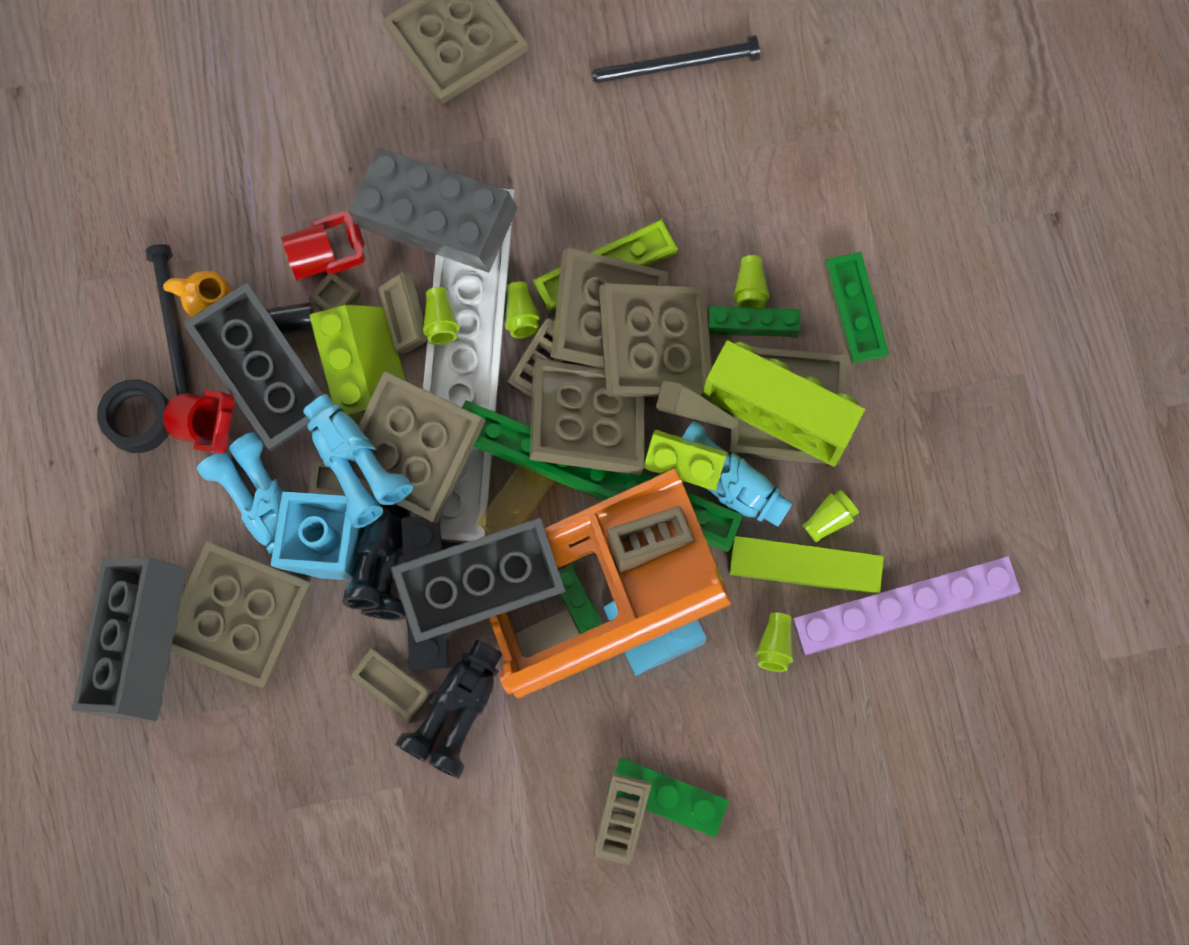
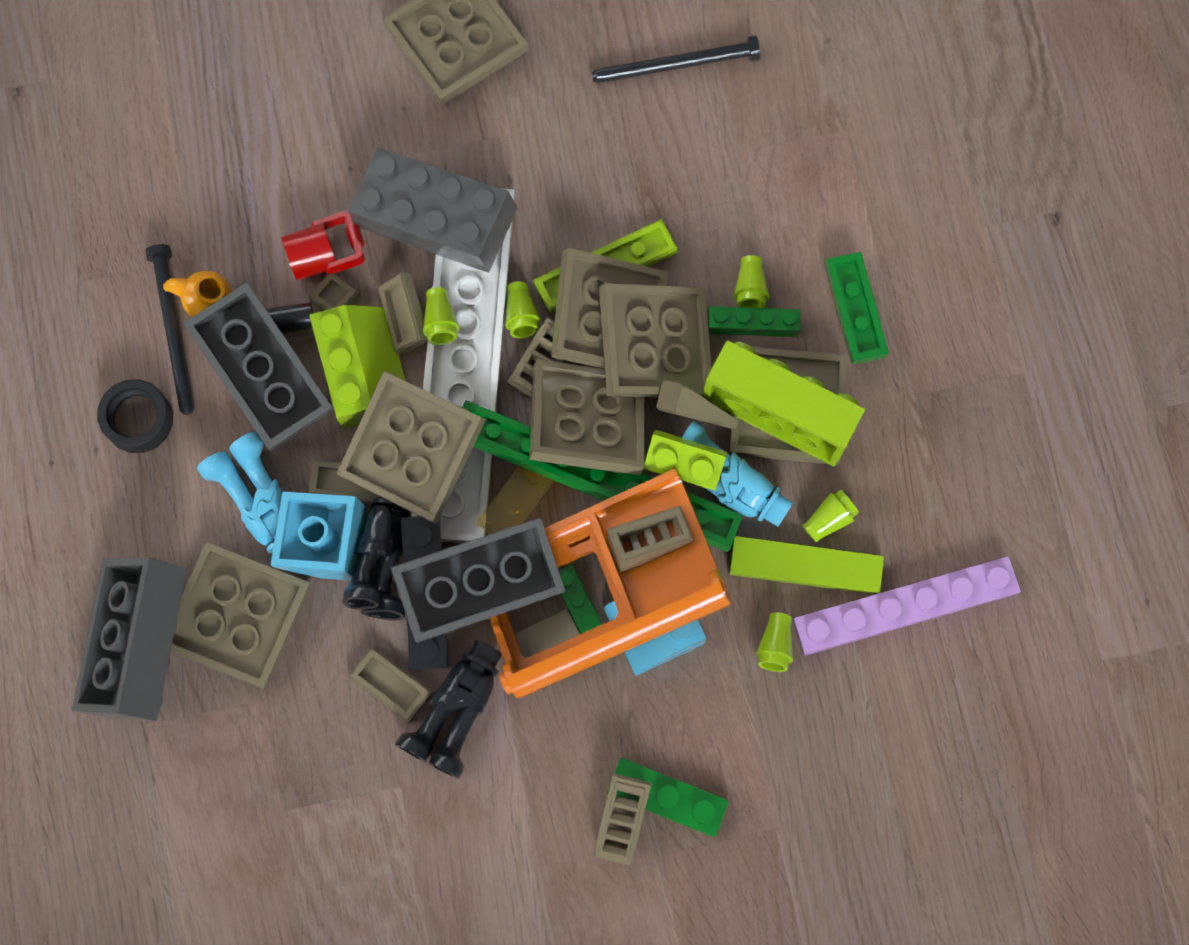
red piece [164,390,235,454] -> none
medium azure piece [303,394,413,528] -> none

